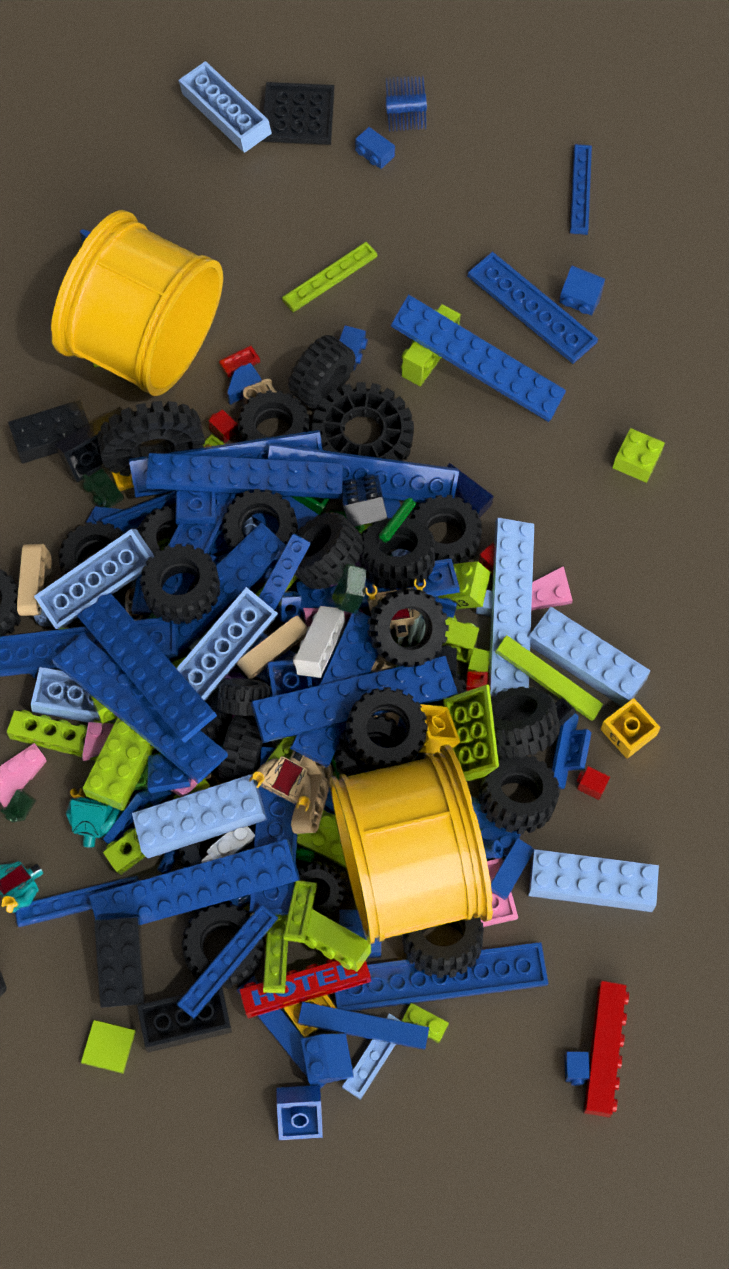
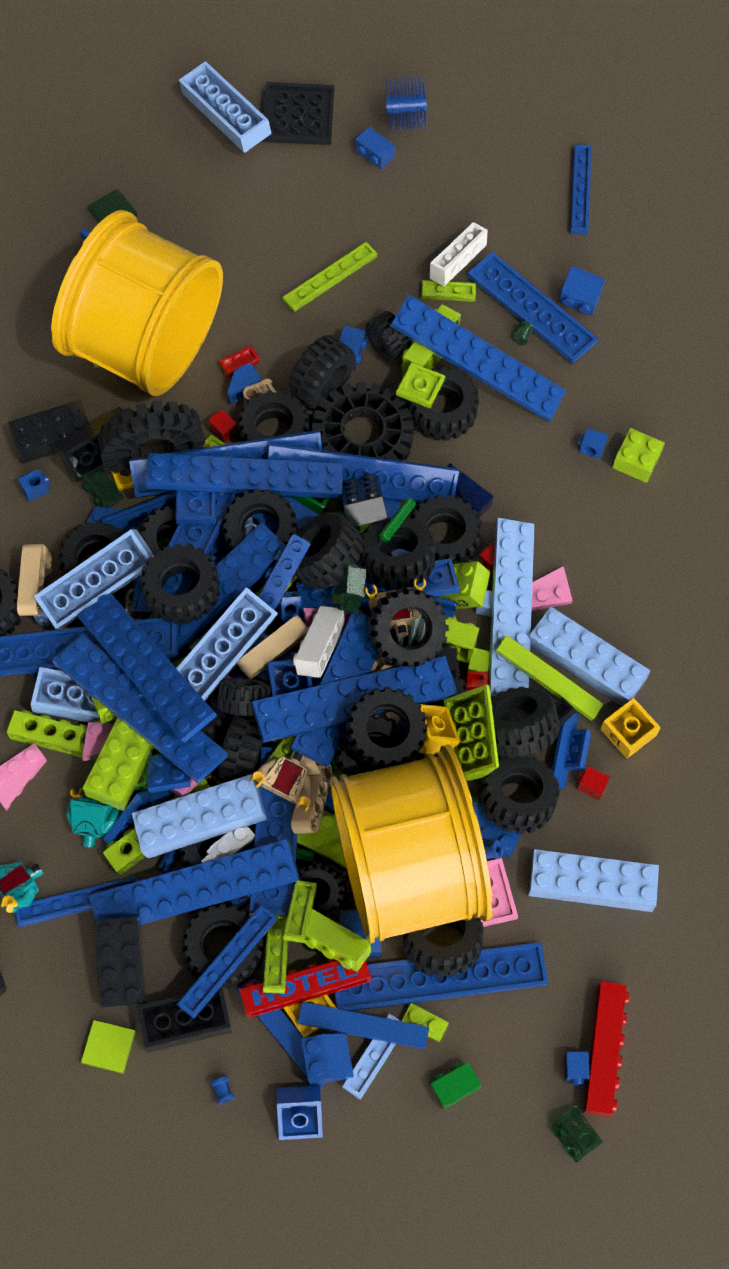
clear green bracket [0,789,36,823] -> none
blue tile [491,838,534,900] -> none
none -> blue brick [18,469,50,502]
none -> clear green tile [88,189,138,223]
none -> blue bush [210,1076,235,1105]
none -> black tyre [365,311,412,362]
none -> lime tile [396,362,445,408]
none -> black tyre [407,367,479,441]
none -> lime tile [421,280,476,302]
none -> white brick [430,222,488,286]
none -> green brick [430,1062,482,1110]
none -> clear green bush [512,321,534,345]
none -> clear green bracket [550,1106,603,1163]
none -> blue brick [578,428,608,459]

